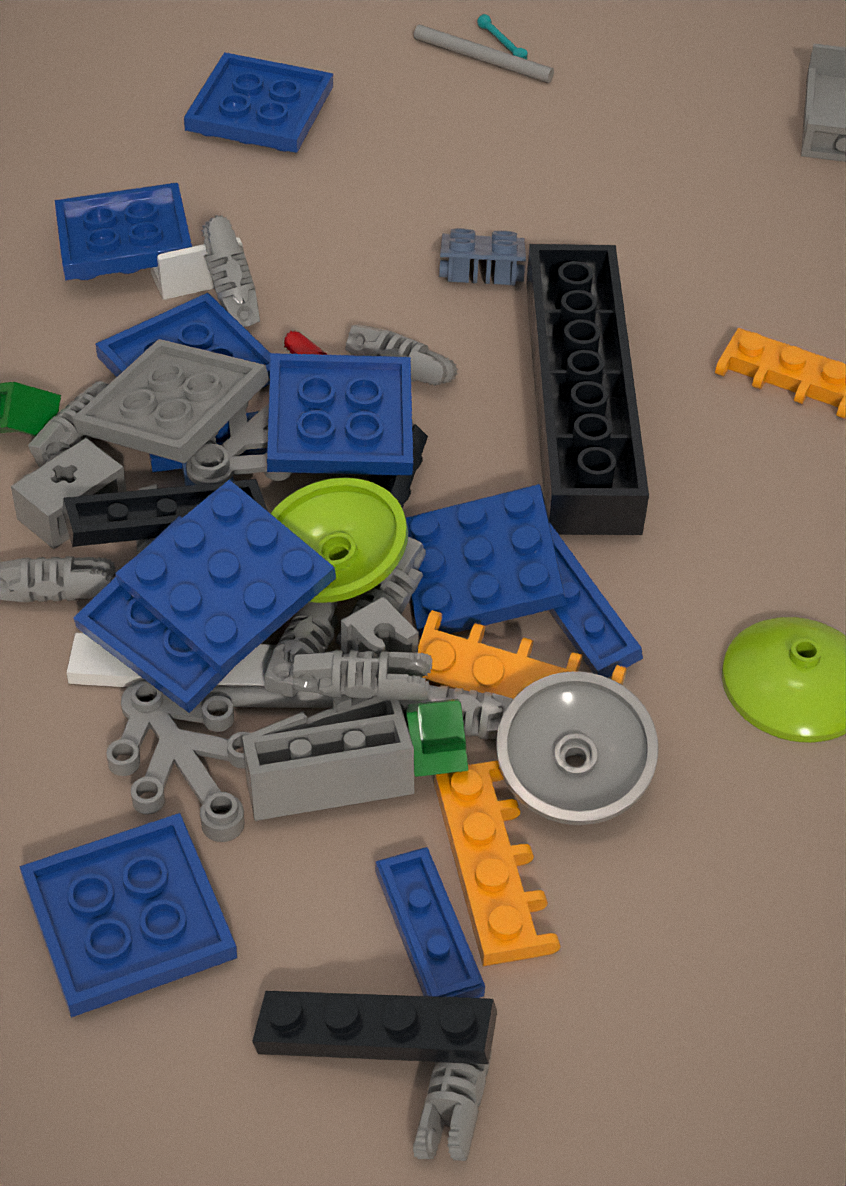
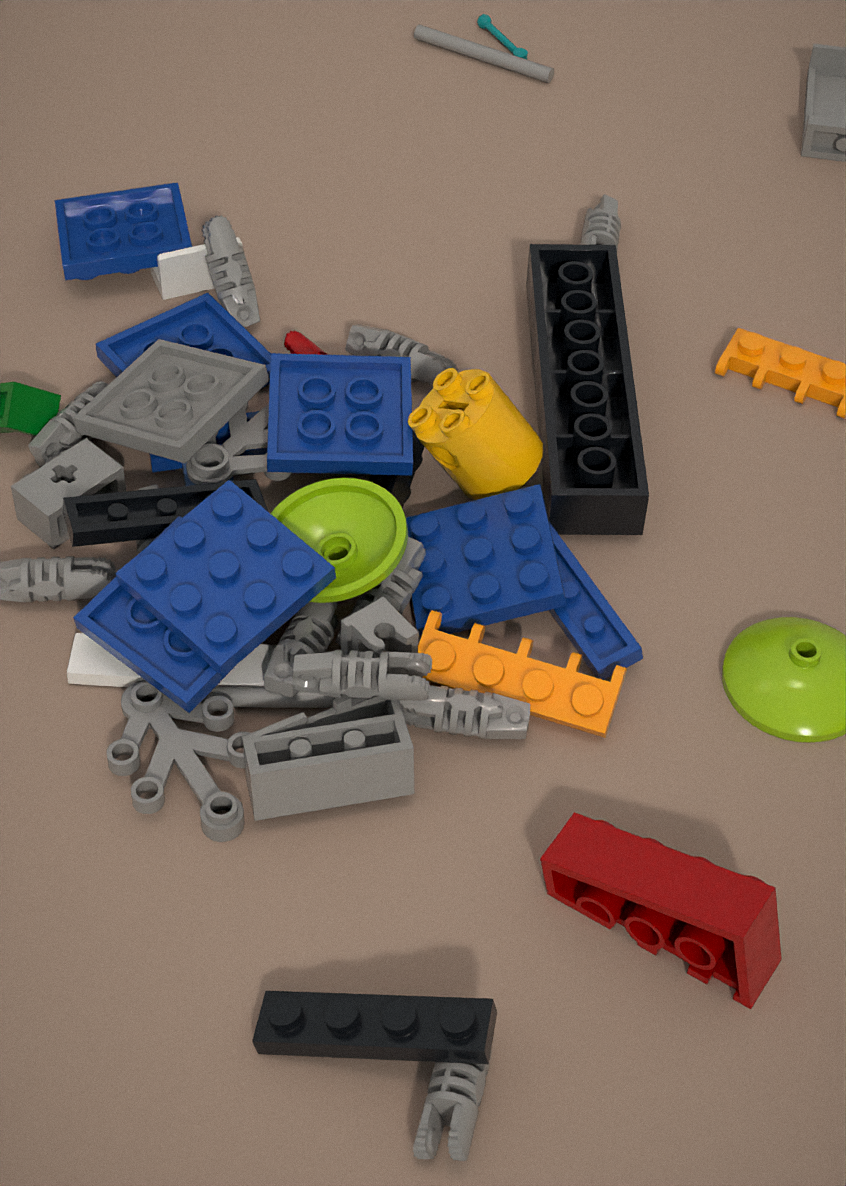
blue plate [19,813,237,1018] -> none
blue plate [184,52,333,153] -> none
blue tile [375,847,485,998] -> none
green panel [407,699,468,777] -> none
light orange hinge [434,760,561,966] -> none
sand blue hinge [439,228,526,286] -> none
light grey dish [496,671,658,825] -> none
none -> yellow cylinder [408,368,543,500]
none -> red wedge [540,812,782,1009]
none -> light grey hinge [580,194,621,250]

